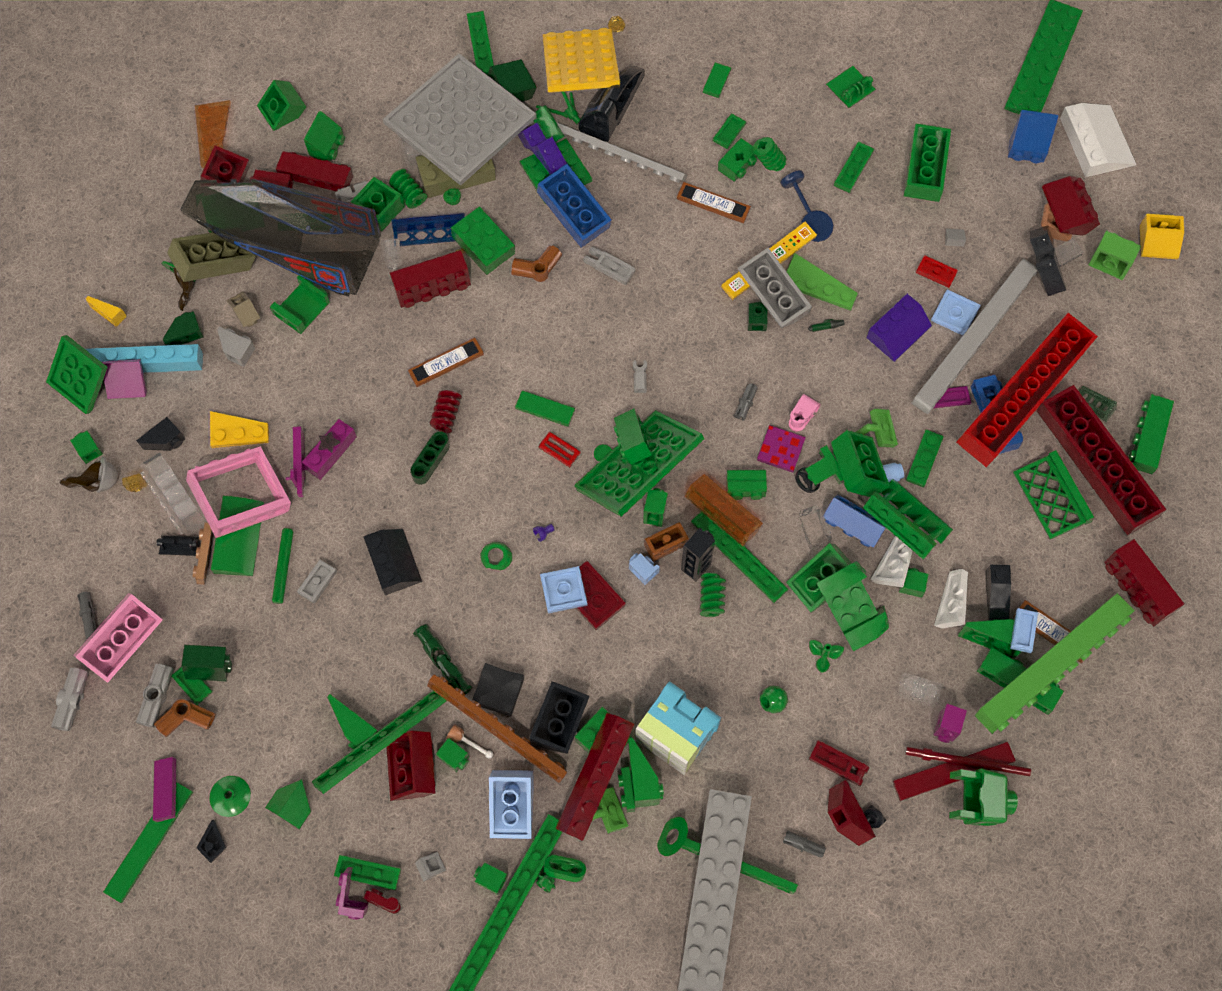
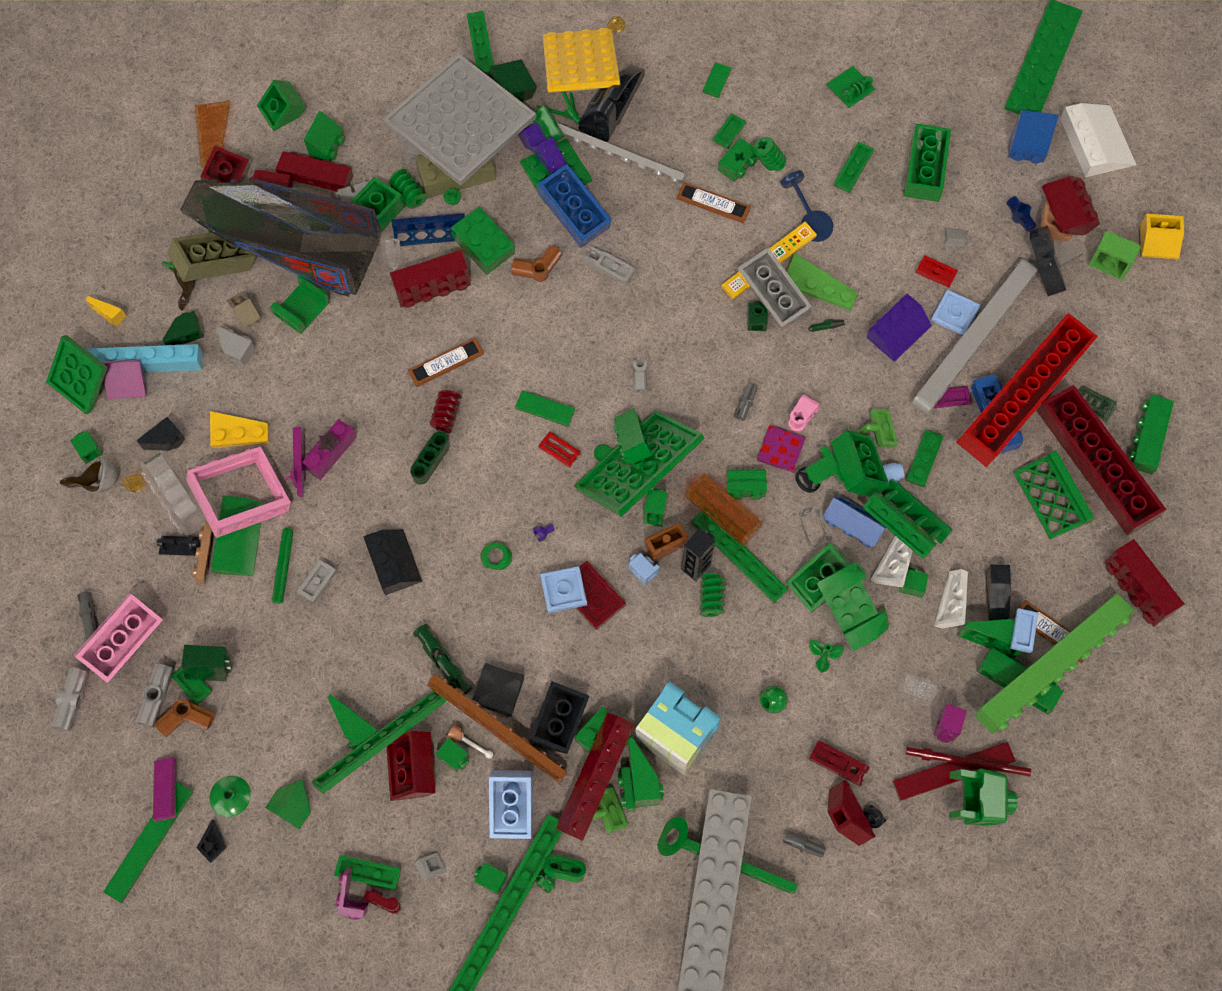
none -> clear blue axle [1006,196,1037,232]

